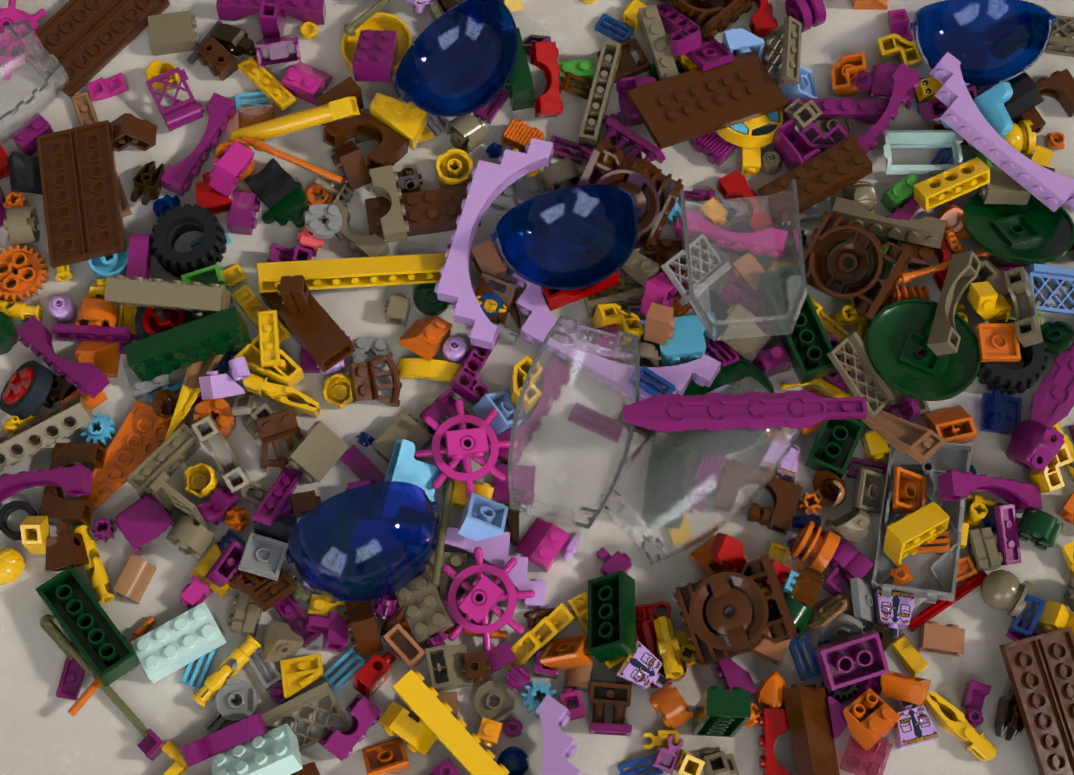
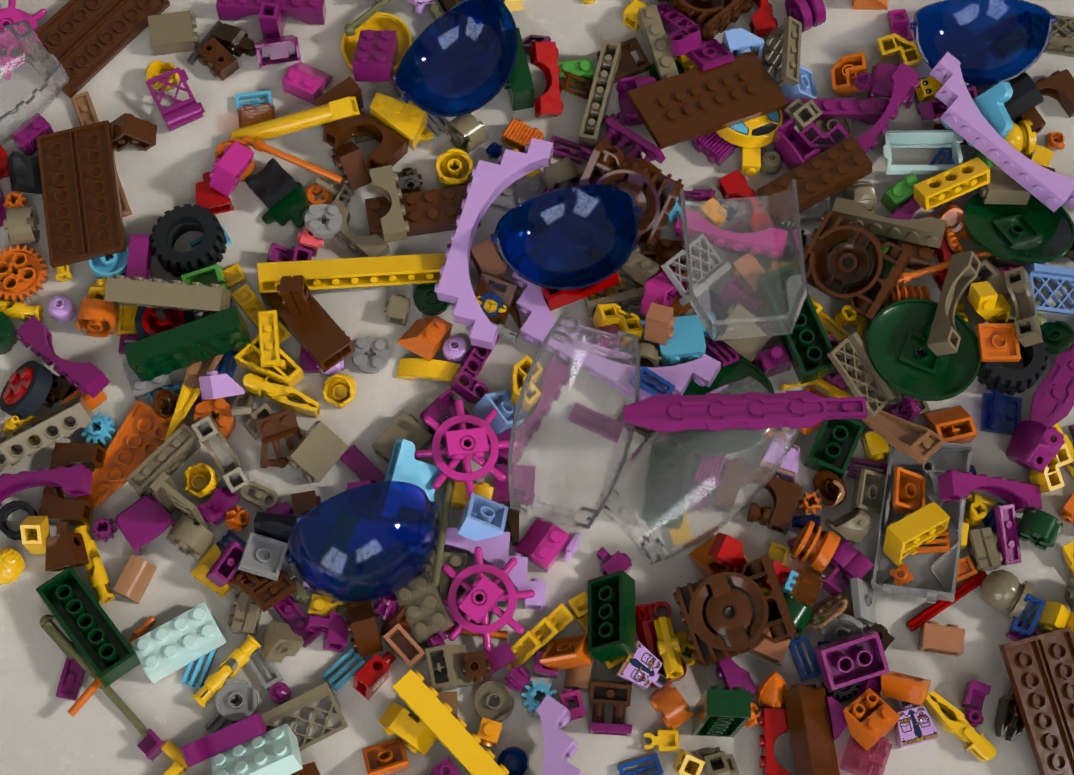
magenta tile [51,324,133,343] -> none
orange slope [75,341,120,378] -> none
dark pink slope [86,73,129,101] -> none
dark brown hinge [130,161,165,205] -> none
clear blue hair [152,194,182,218] -> none
magenta arch [160,92,236,197] -> none
dark pink brick [180,575,212,609] -> none
lavender piece [226,357,251,383] -> none
magenta brick [227,191,261,235] -> none
yellow tile [237,56,296,111] -> none
magenta tile [252,468,303,526] -> none
yellow wing [280,653,324,699] -> none
yellow tile [300,22,318,40] -> none
magenta arch [318,693,382,761] -> none
reddish brown plate [348,352,403,407] -> none
clear blue plate [356,431,375,448] -> none
magenta tile [475,86,508,124] -> none
magenta plate [502,718,523,738] -> none
reddish brown bar [524,608,556,628] -> none
blue tile [595,13,634,43] -> none
magenta plate [652,733,684,774] -> none
torso [873,589,916,639] -> none
yellow tile [889,633,929,676] -> none

